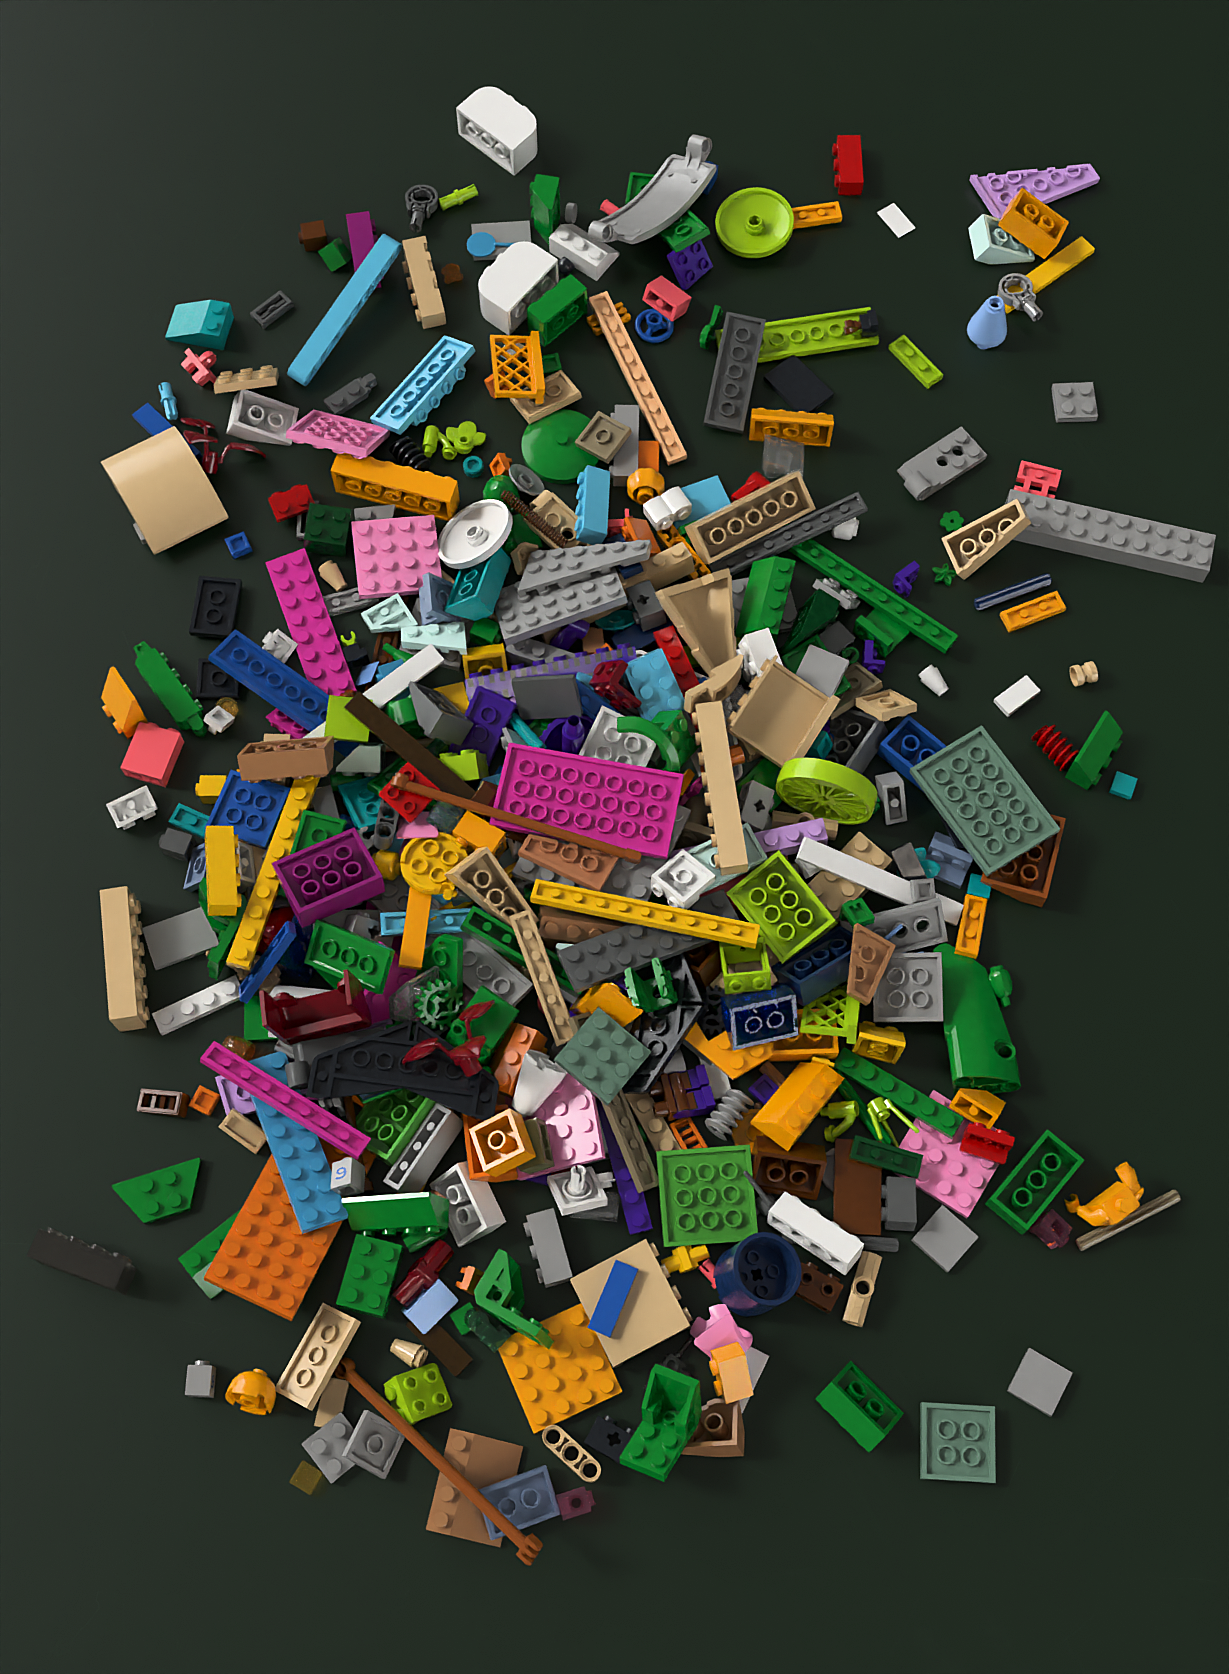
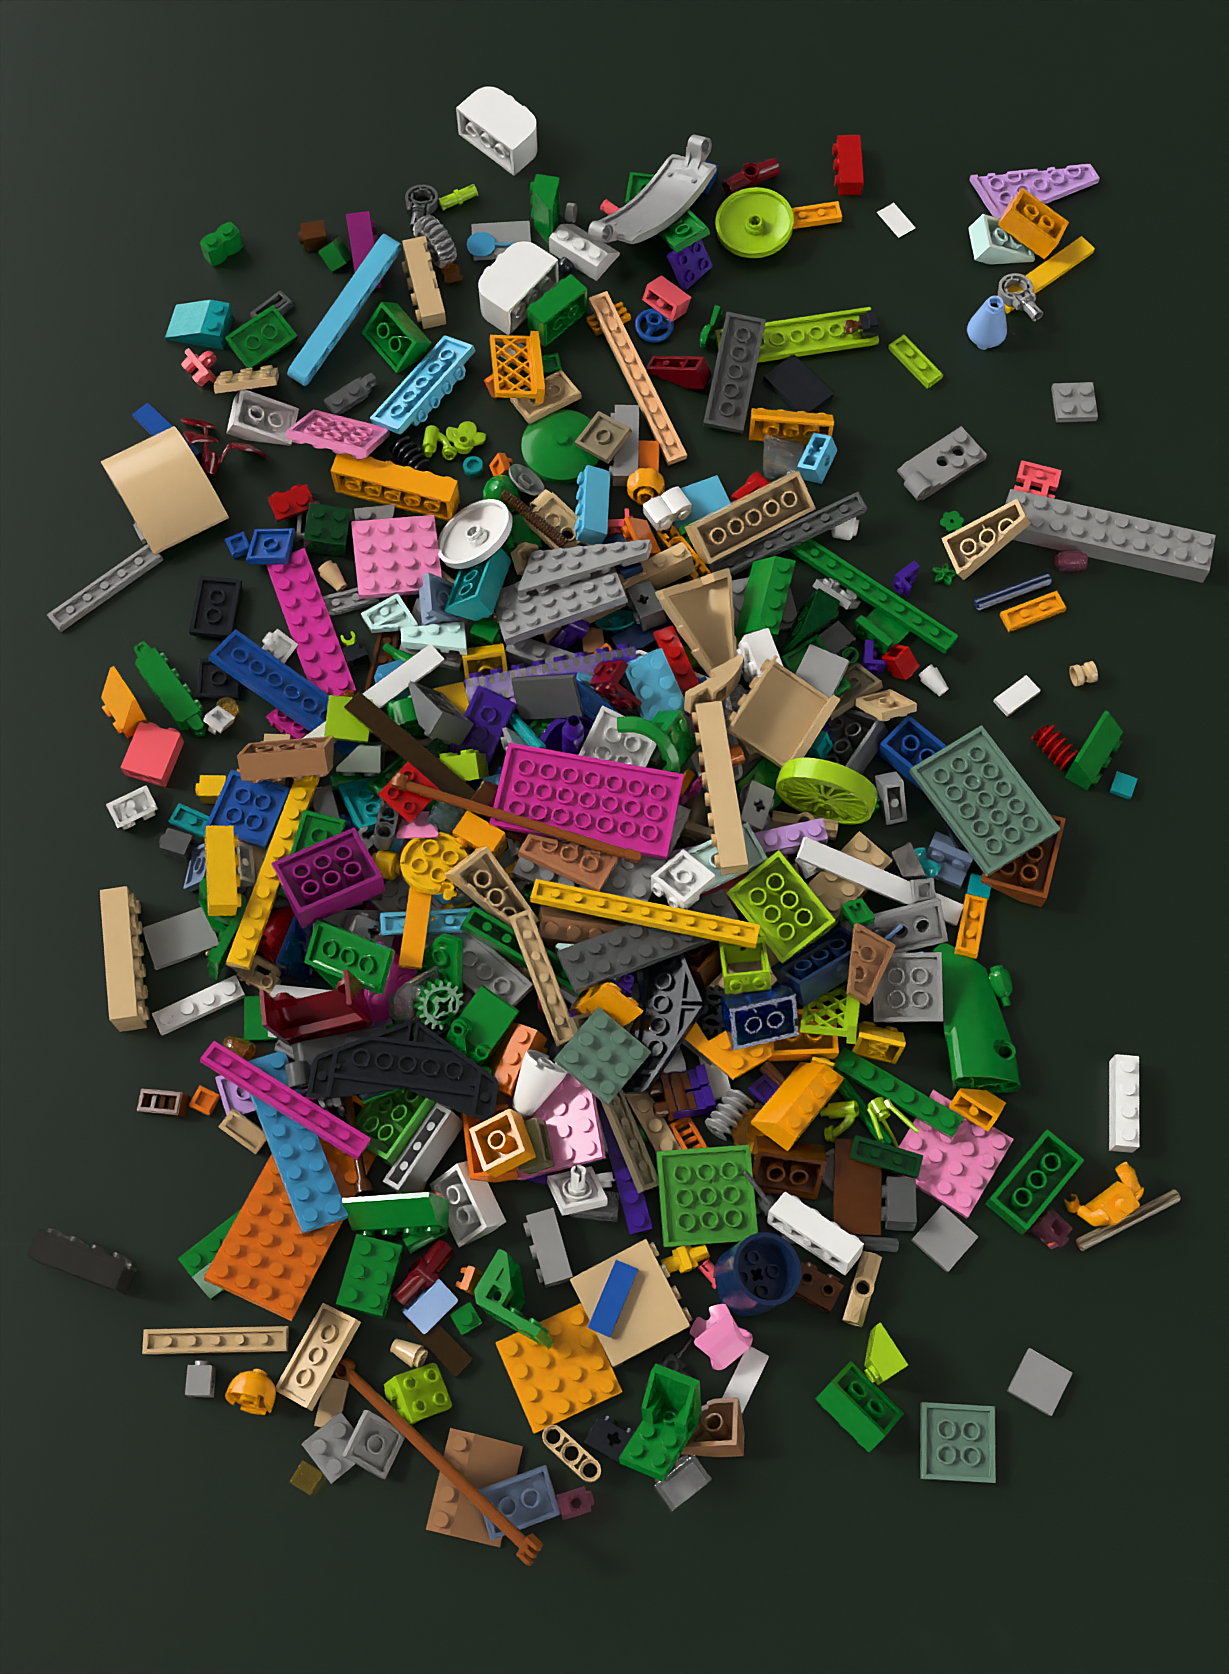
green wing [112,1157,202,1224] -> none
medium azure axle [158,382,178,420] -> none
blue tile [238,921,296,1004] -> none
light grey brick [330,1157,365,1198] -> none
medium blue sticker [355,661,379,687] -> none
dark red plant [402,1000,495,1077] -> none
clear green leg [464,1308,511,1353] -> none
green piece [624,957,678,1012] -> none
light orange brick [709,1342,754,1404] -> none
red bracket [959,1122,1015,1165] -> none
none -> light grey tile [47,544,163,632]
none -> tan tile [142,1326,289,1355]
none -> green brick [200,222,243,266]
none -> green plate [225,305,298,369]
none -> blue tile [246,529,296,565]
none -> green slope [362,302,432,373]
none -> light grey gear [413,215,457,269]
none -> dark red slope [645,356,712,389]
none -> clear brick [653,1454,712,1512]
none -> dark red piece [722,158,780,197]
none -> medium azure brick [797,432,837,484]
none -> lime slope [864,1322,908,1385]
none -> red brick [882,644,920,680]
none -> clear pink brick [1055,550,1088,572]
none -> white brick [1109,1054,1139,1153]

